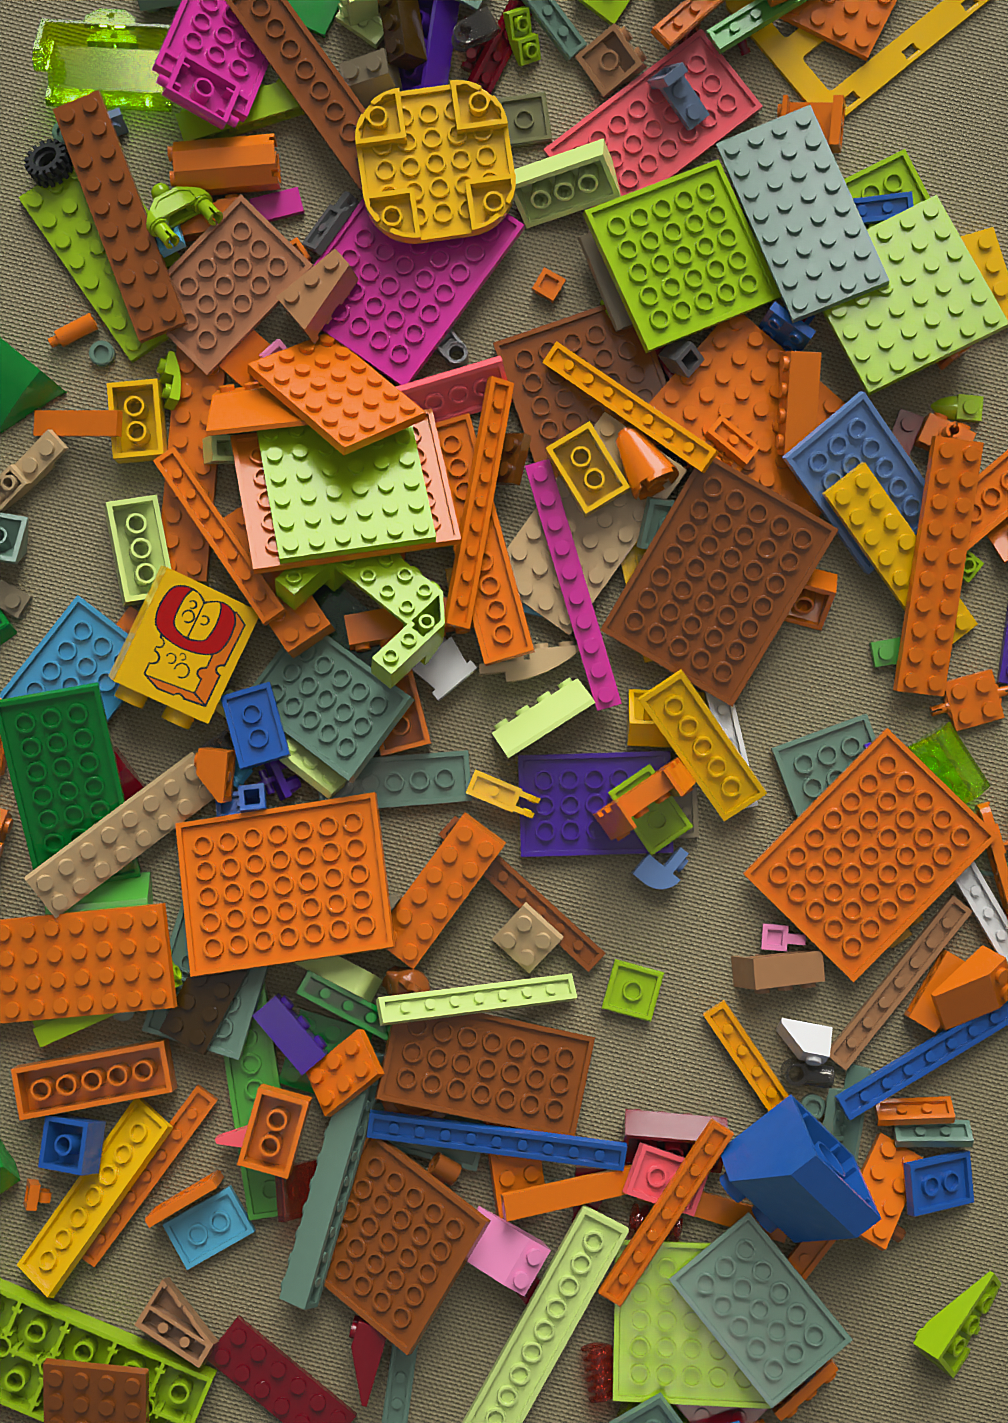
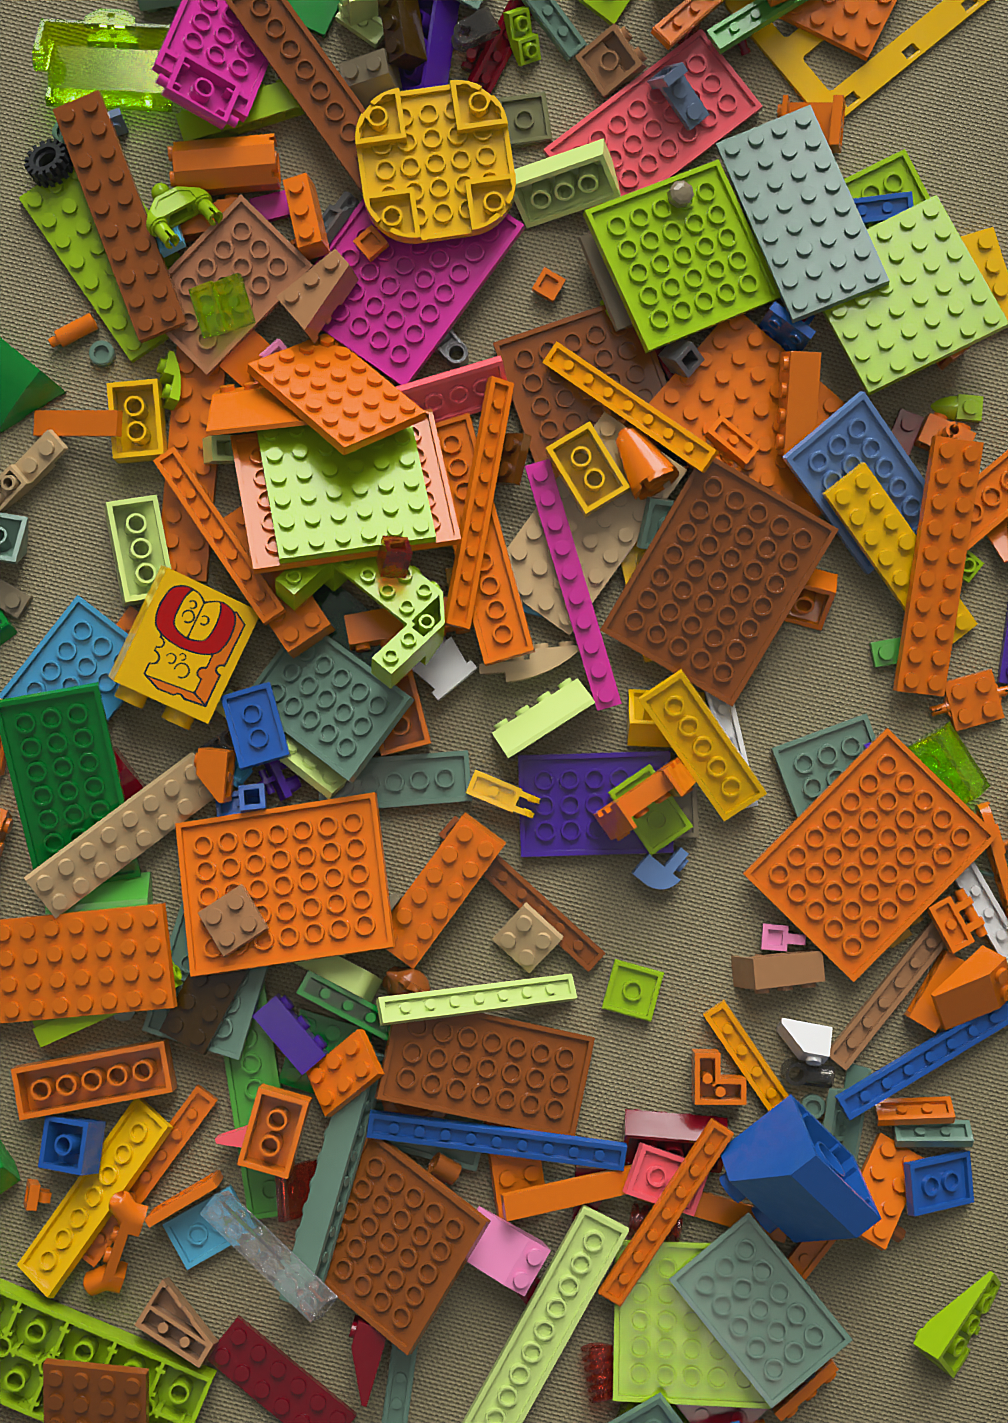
none -> orange plate [83,1191,148,1296]
none -> clear neon green slope [188,273,256,339]
none -> medium nougat plate [198,884,270,957]
none -> clear brick [200,1190,338,1323]
none -> orange brick [283,173,330,260]
none -> orange plate [353,225,389,262]
none -> clear red brick [376,535,413,578]
none -> dark tan tile [667,180,694,208]
none -> orange brick [692,1049,746,1105]
none -> orange plate [926,888,988,954]

